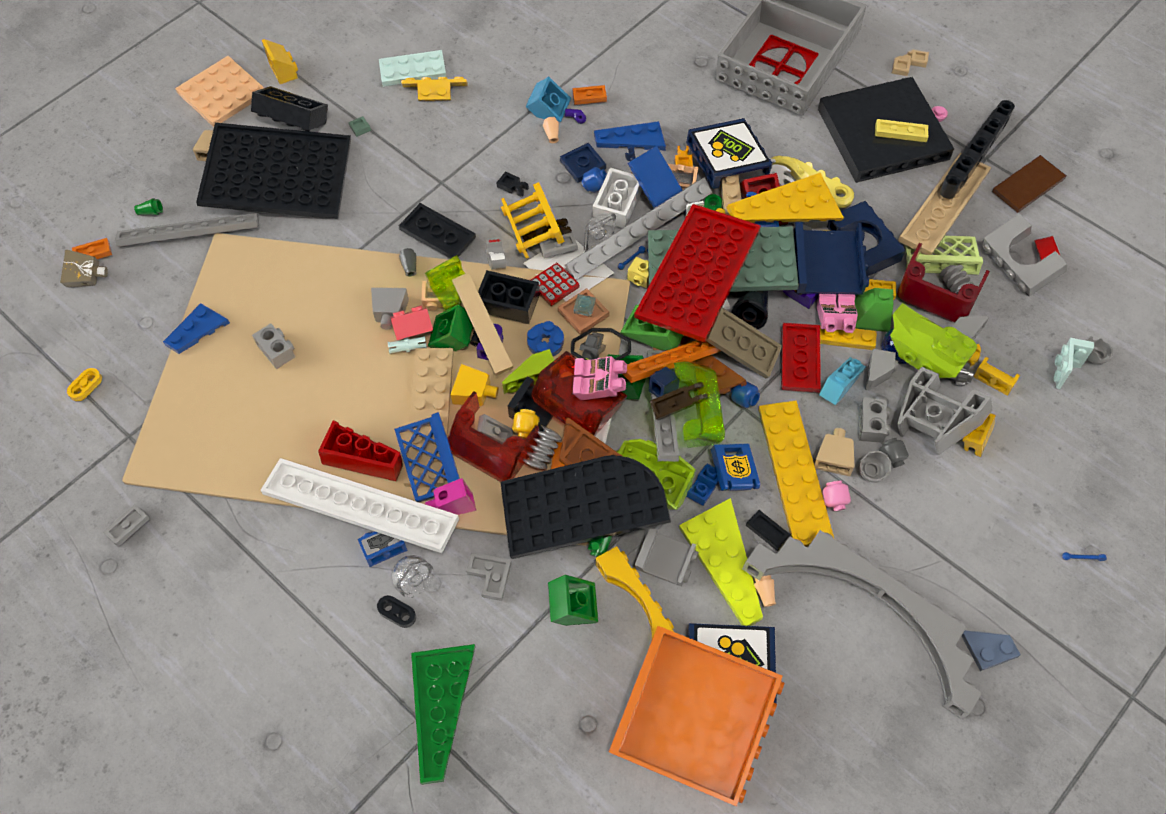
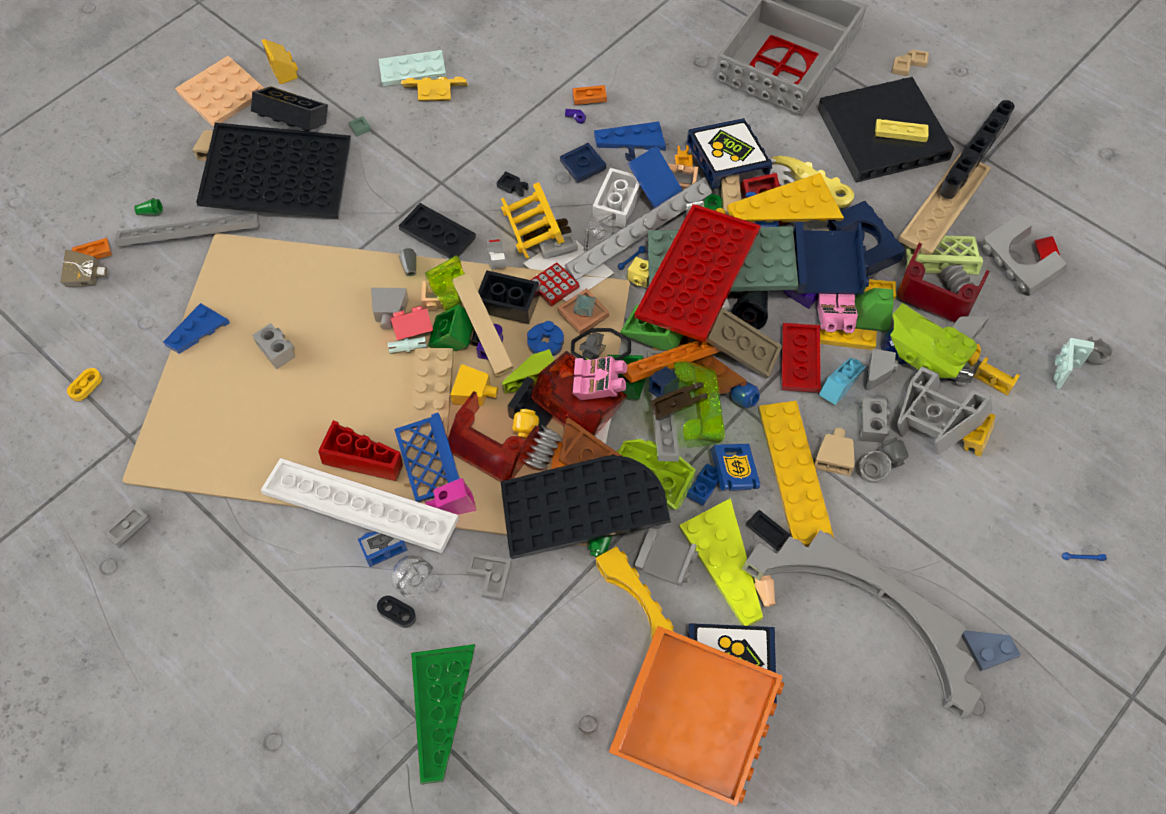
light grey slope [477,414,513,448] -> none
dark azure slope [526,76,571,122] -> none
light nougat cone [543,117,559,143] -> none
green slope [548,574,598,626] -> none
blue head [582,167,607,193] -> none
bright pink head [822,481,851,511] -> none
bright pink plate [932,106,948,122] -> none
reddish brown tile [992,155,1067,213] -> none

